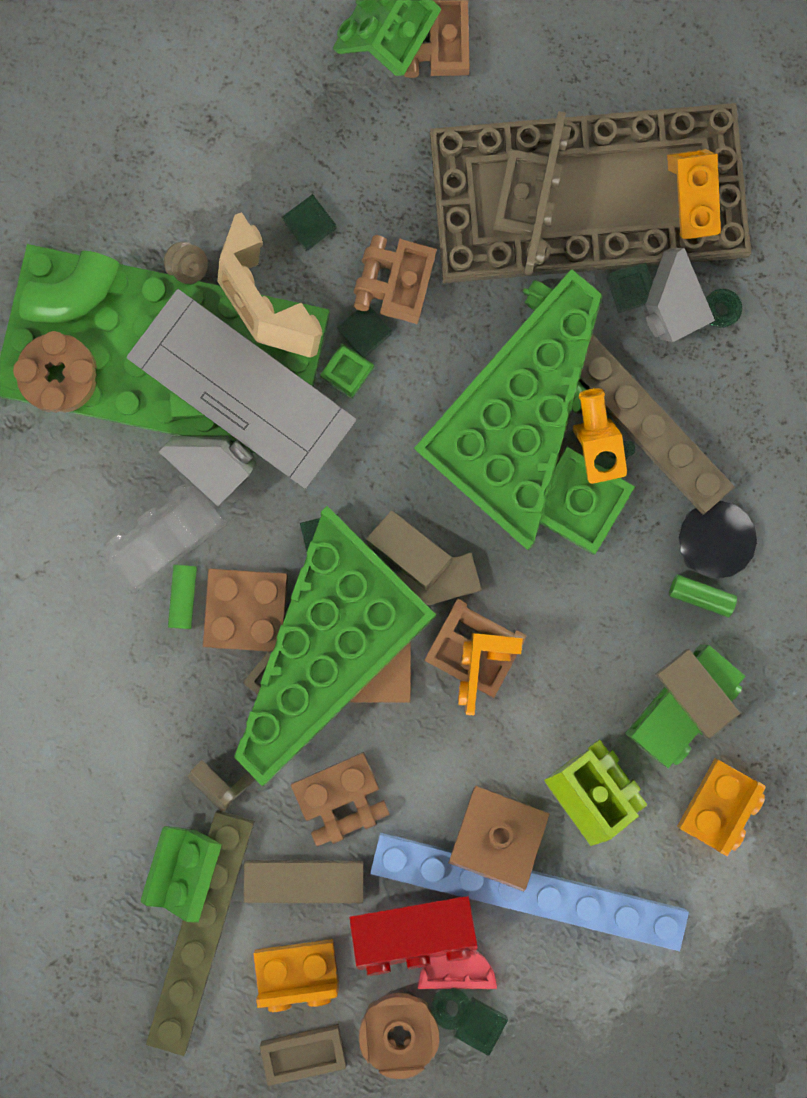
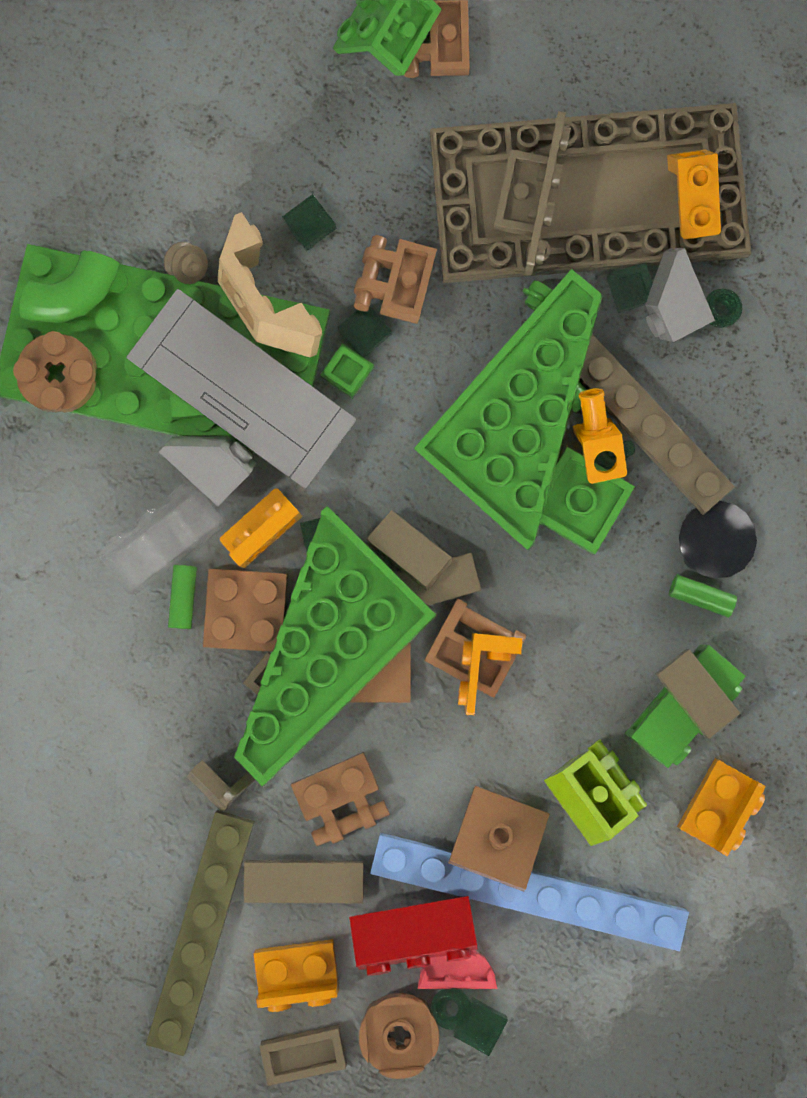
bright green bracket [141,826,222,922] -> none
none -> light orange bracket [220,488,303,568]

